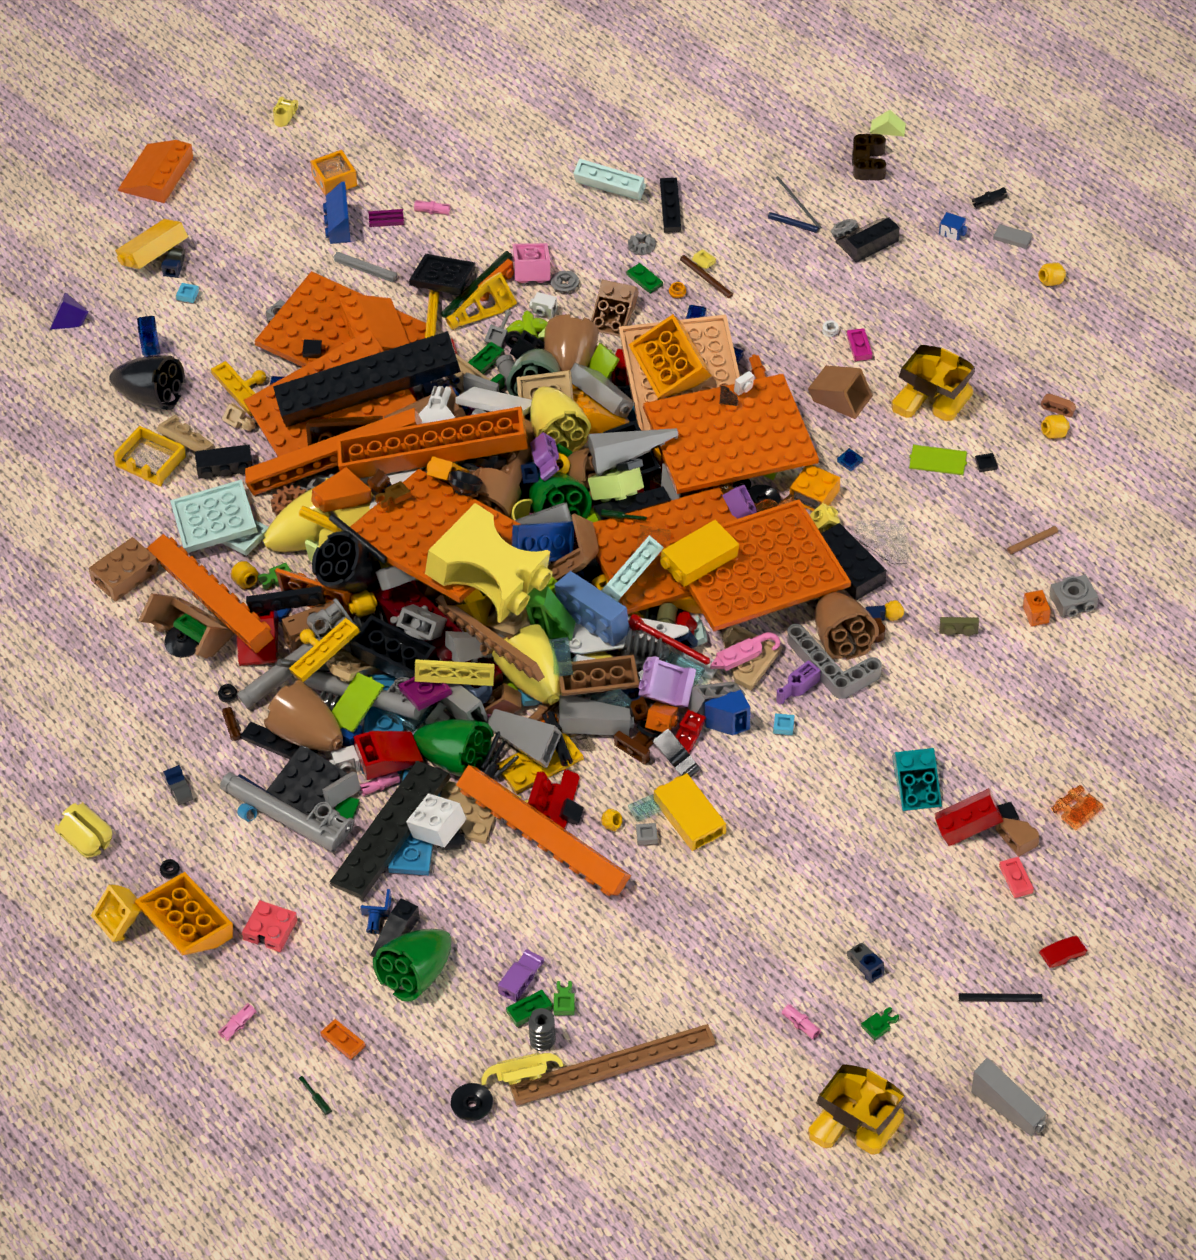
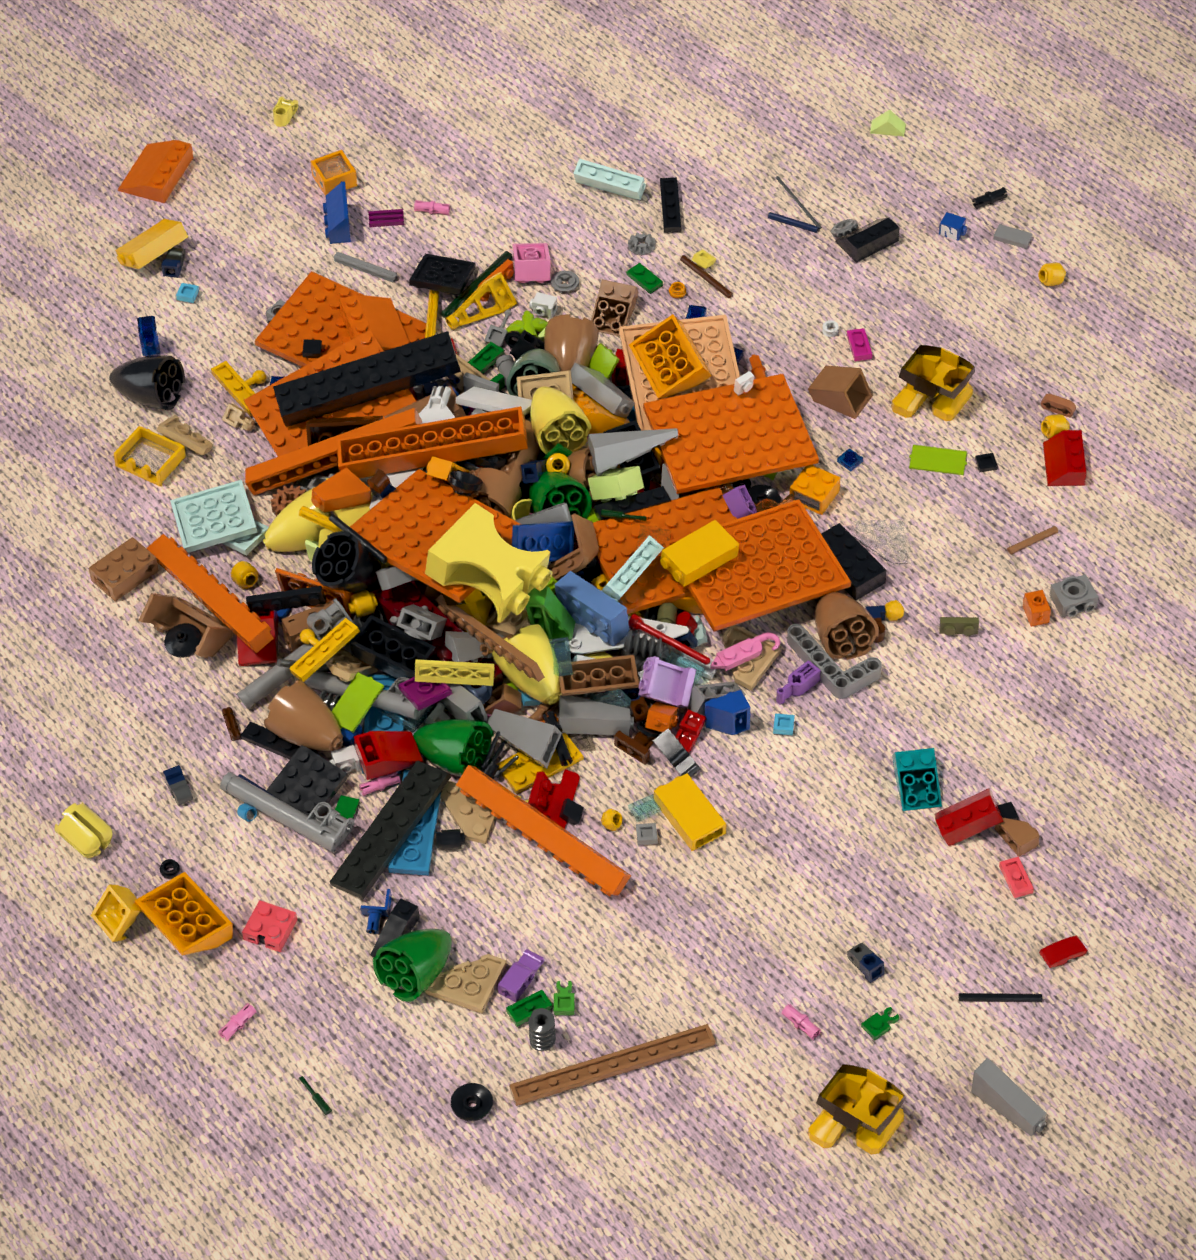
dark purple slope [50,293,89,330] -> none
green tile [173,613,207,643] -> none
black brick [195,444,253,479] -> none
black plate [218,684,237,702] -> none
bright green plate [258,563,291,589] -> none
orange plate [321,1019,365,1060] -> none
light grey tile [322,771,361,808] -> none
pearl gold plate [375,481,411,508] -> none
white brick [406,793,466,848] -> none
light yellow plate [481,1053,564,1085] -> none
medium lavender piece [530,432,559,481] -> none
black tile [616,459,643,471] -> none
clear smoke tile [719,386,738,406] -> none
light yellow brick [810,503,841,533] -> none
dark brown beam [852,134,887,181] -> none
clear orange plate [1051,785,1104,831] -> none
none -> tan plate [425,954,507,1014]
none -> red slope [1043,430,1087,486]

